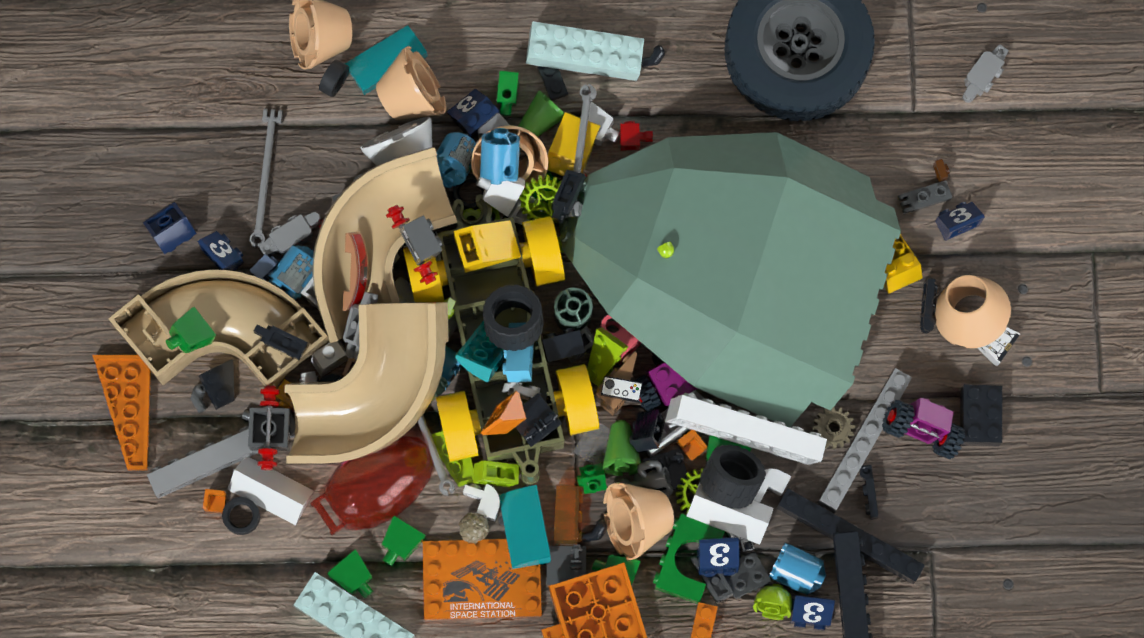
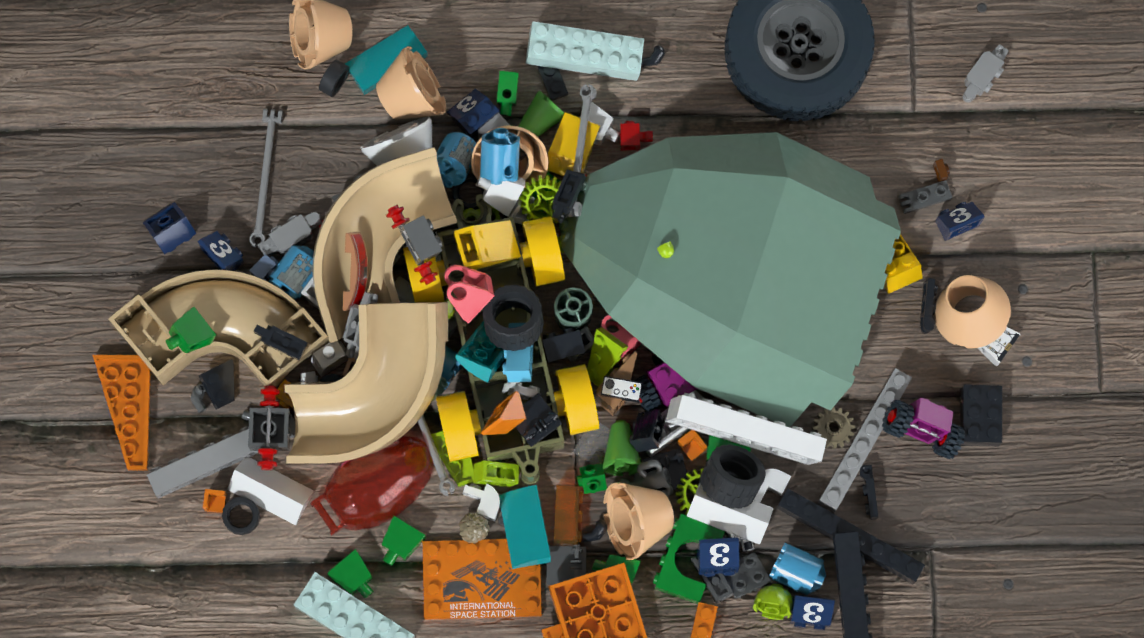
none -> coral hose [444,265,494,323]

